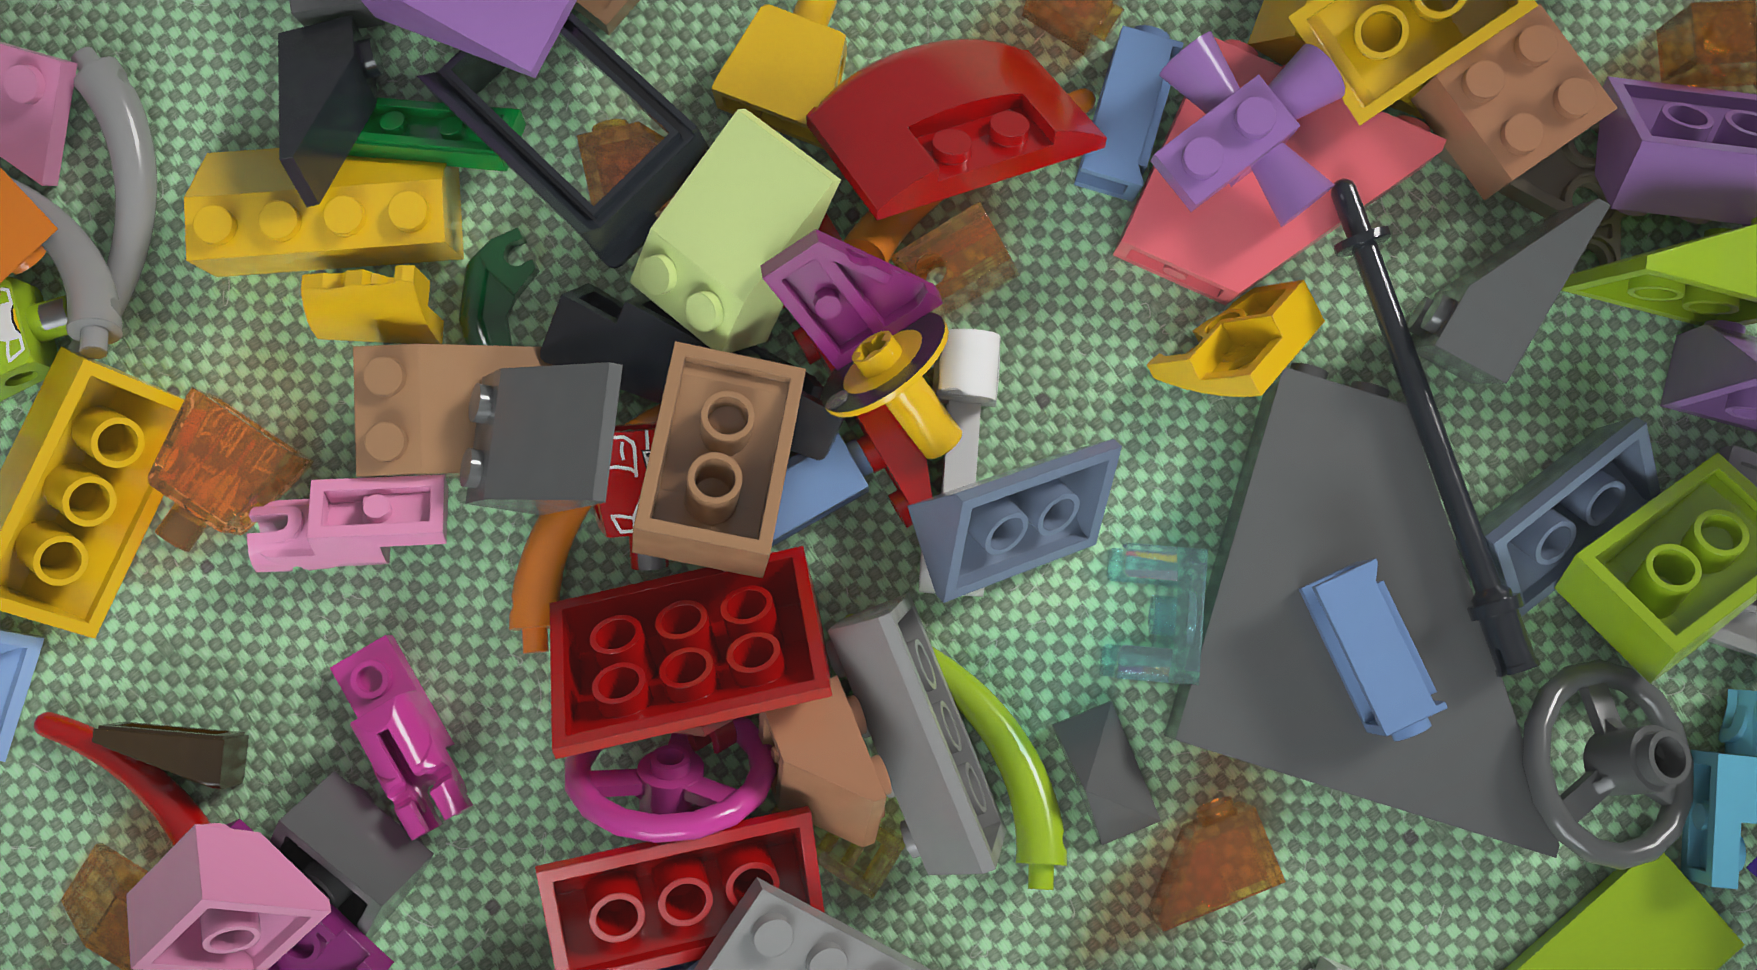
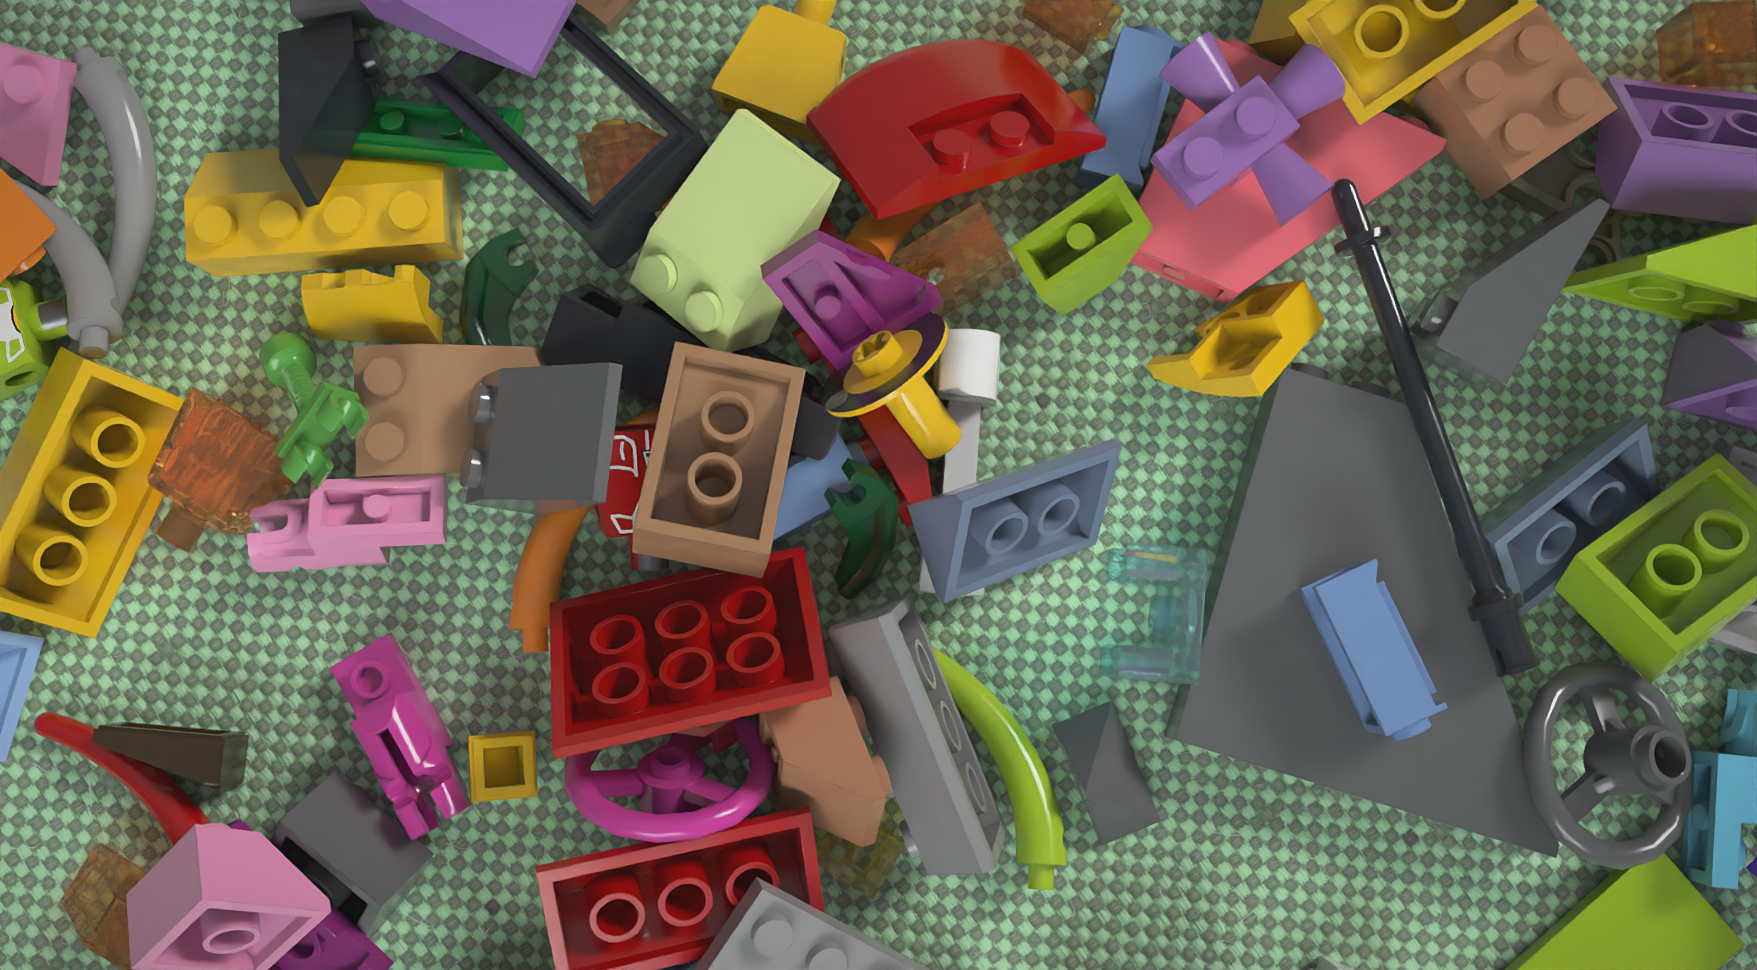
clear orange slope [1148,796,1286,932] -> none
none -> bright green bar [259,332,369,489]
none -> yellow slope [468,730,538,803]
none -> dark green piece [824,458,899,600]
none -> lime slope [1010,172,1154,316]

